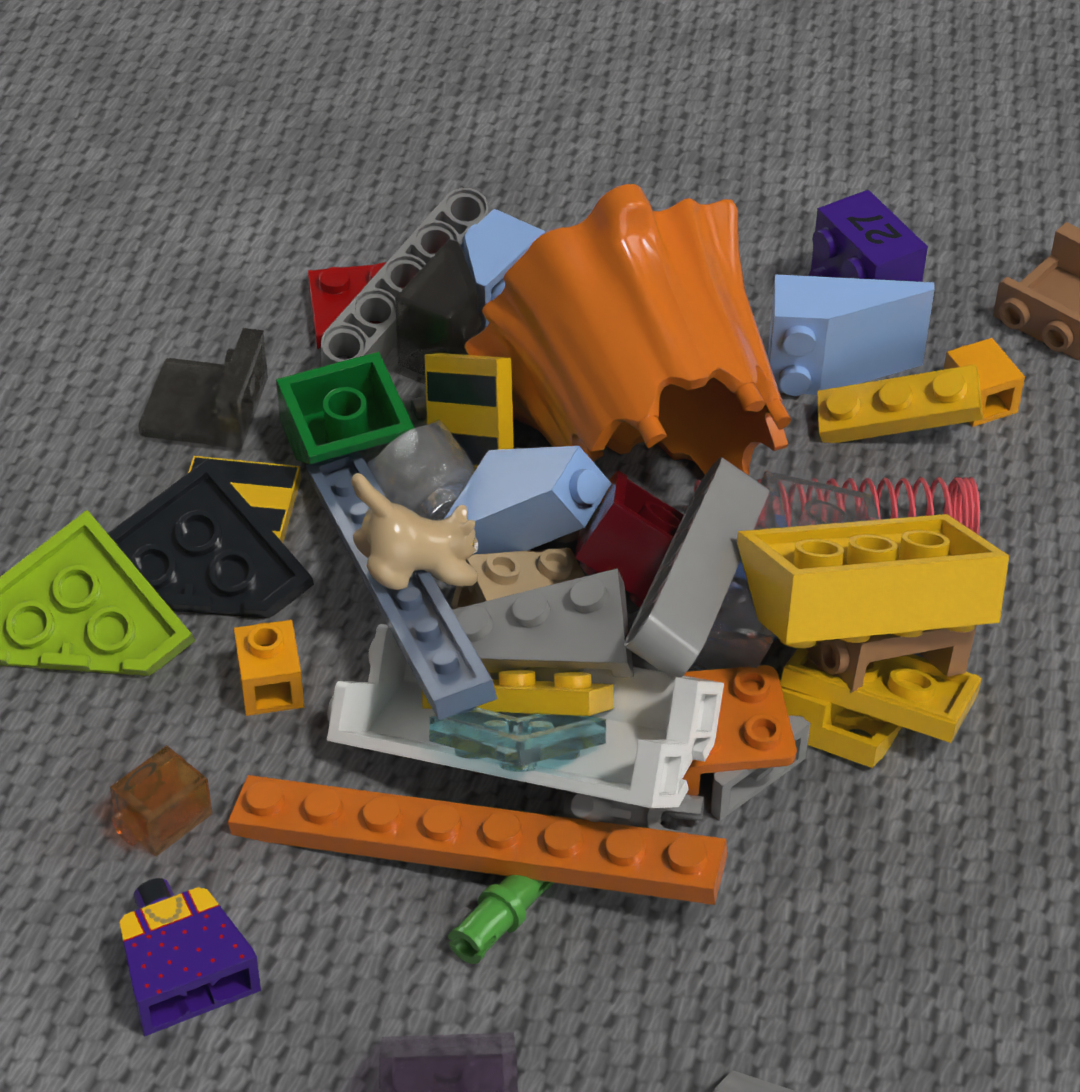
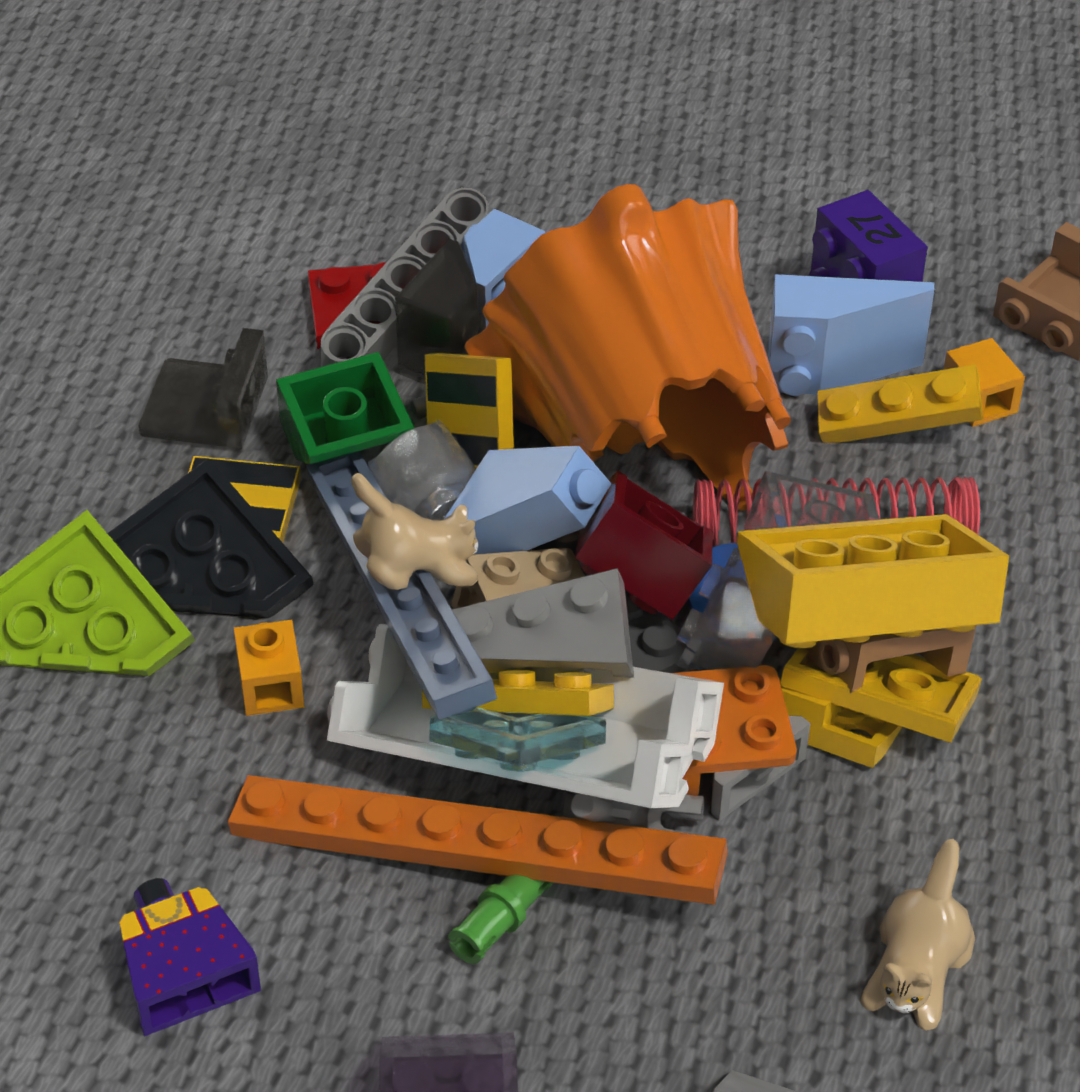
clear orange brick [110,745,212,857] -> none
light grey beam [624,457,770,680] -> none
none -> tan animal [860,839,975,1031]

